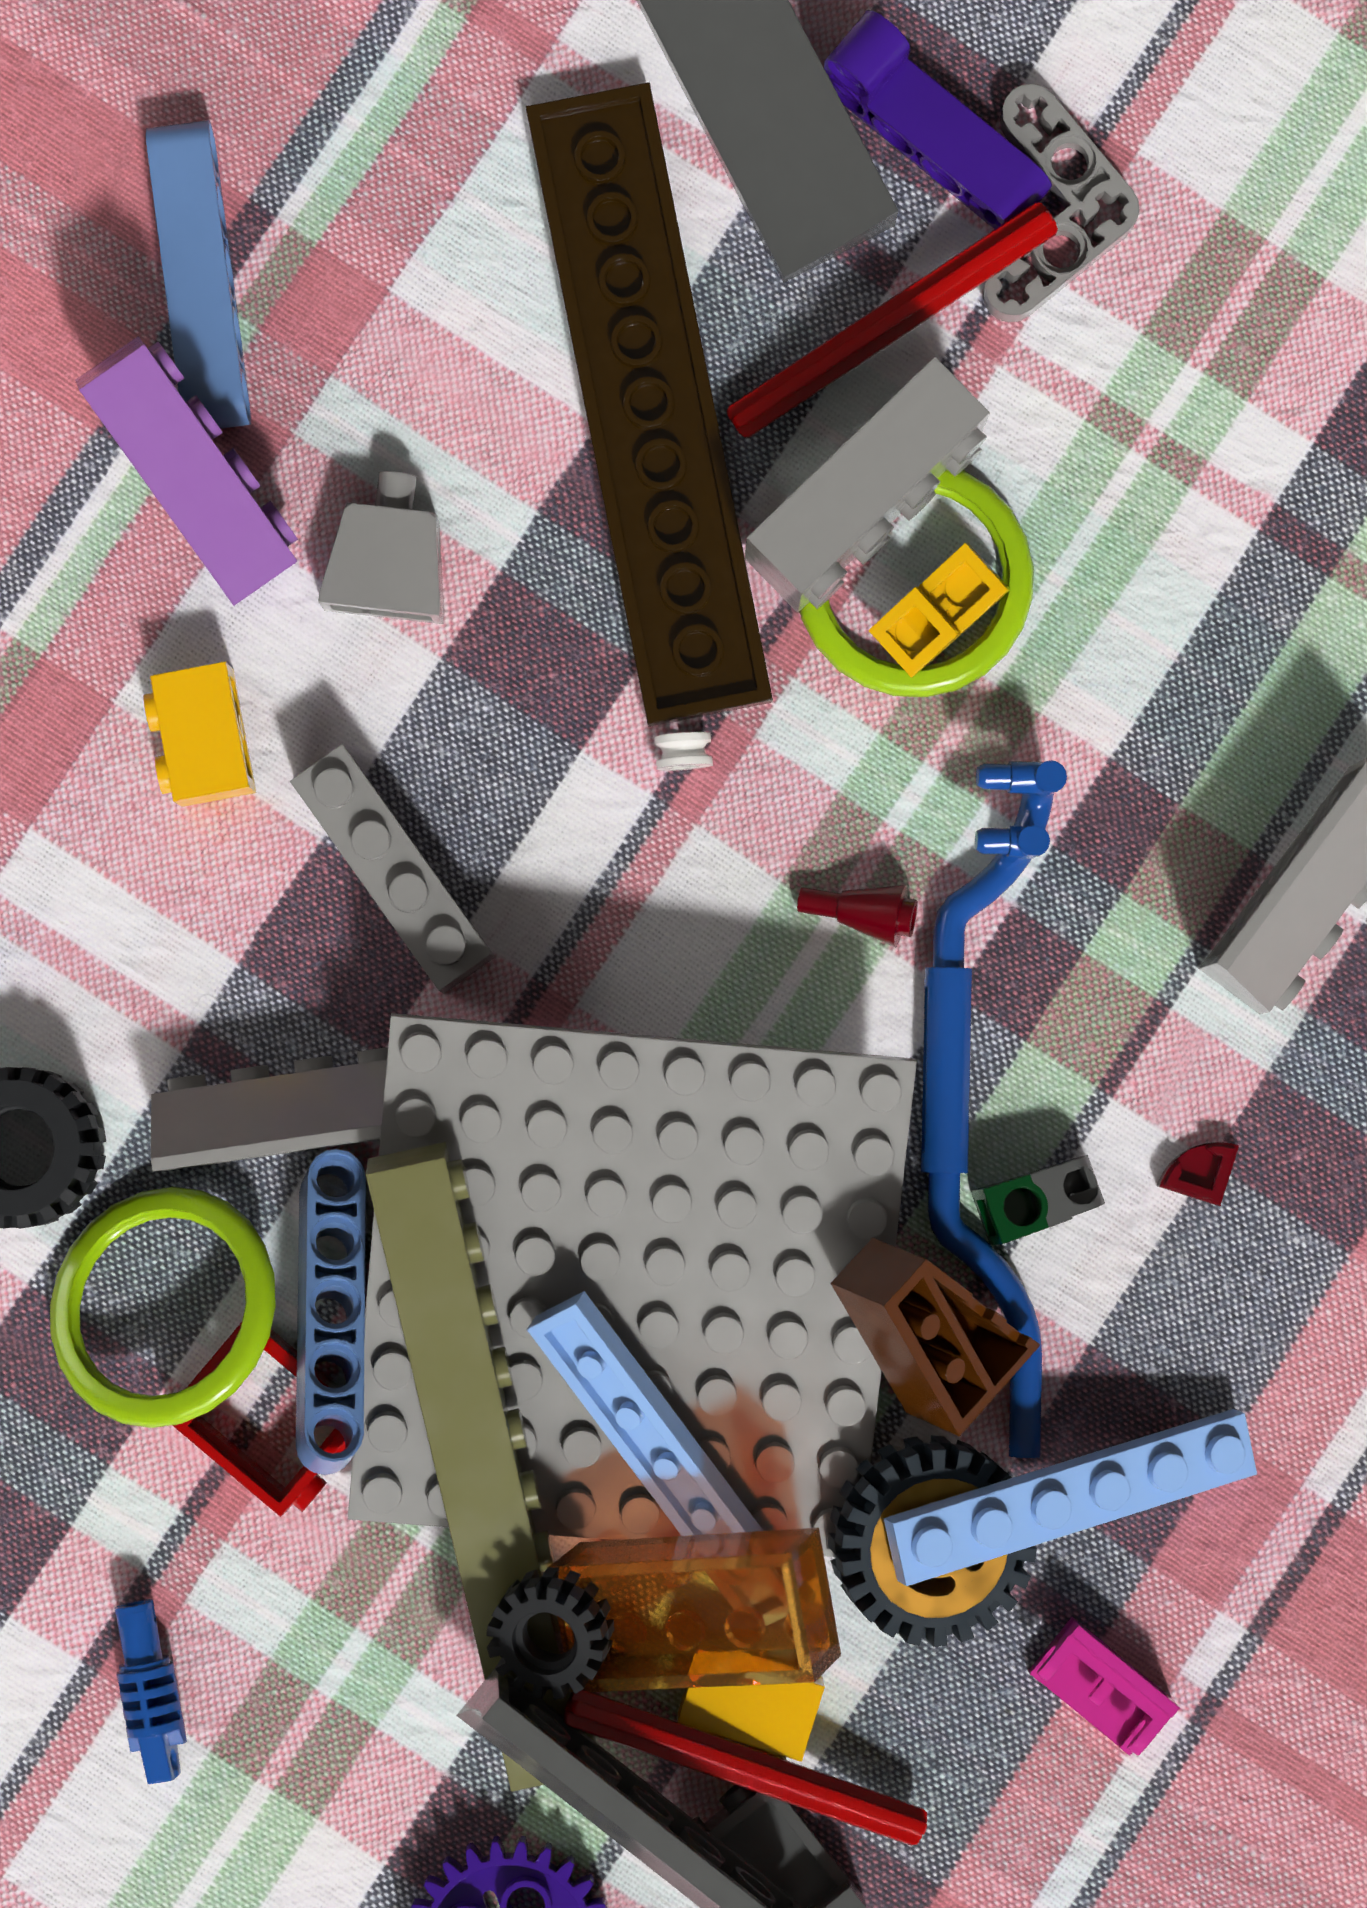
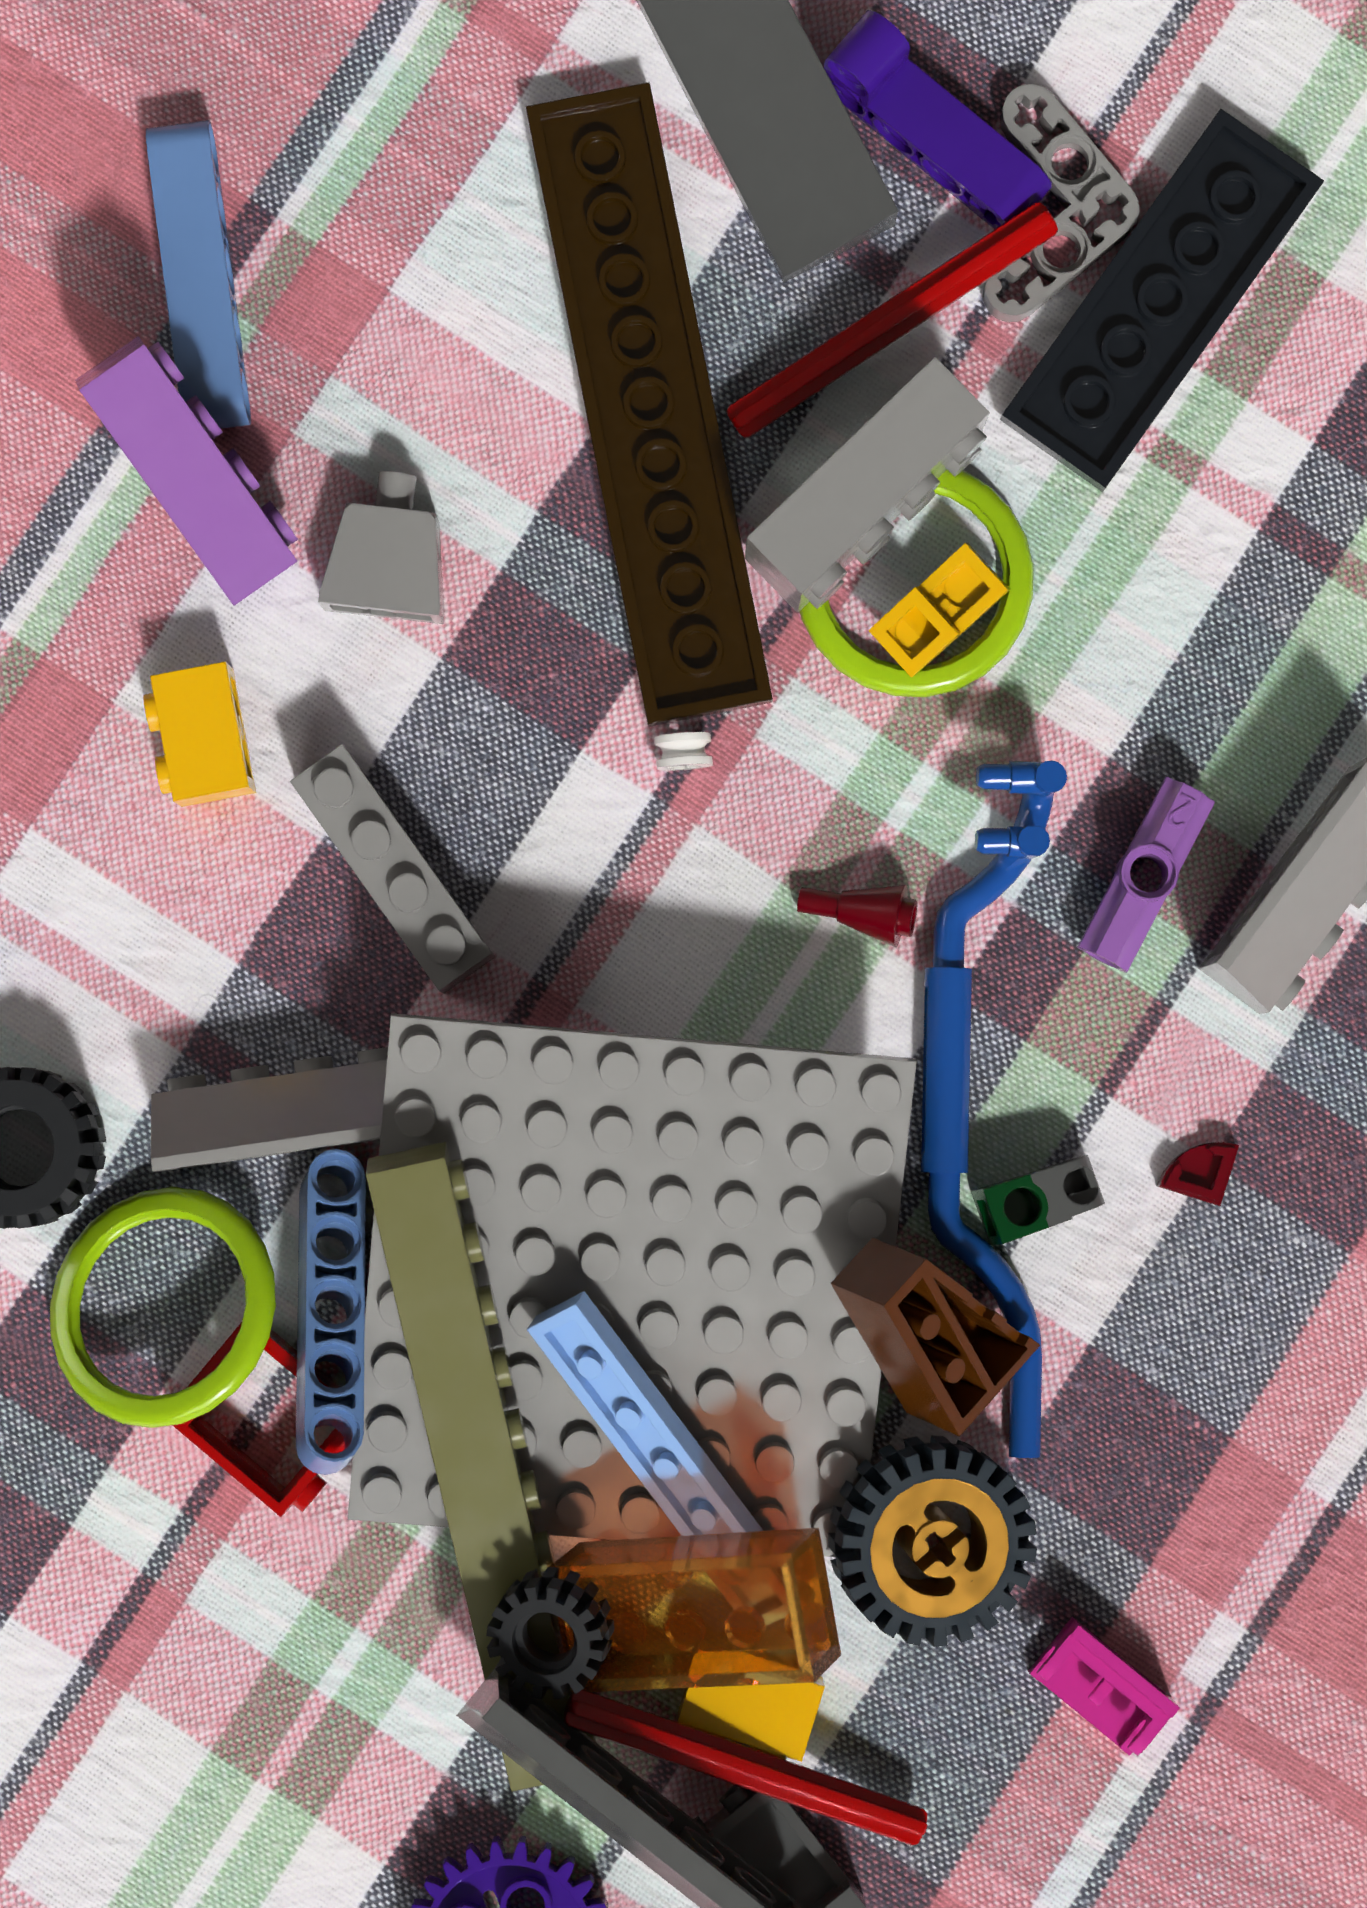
blue hinge [115,1599,187,1785] -> none
light blue plate [883,1409,1257,1586] -> none
none -> black plate [1000,109,1324,492]
none -> medium lavender piece [1077,777,1215,973]

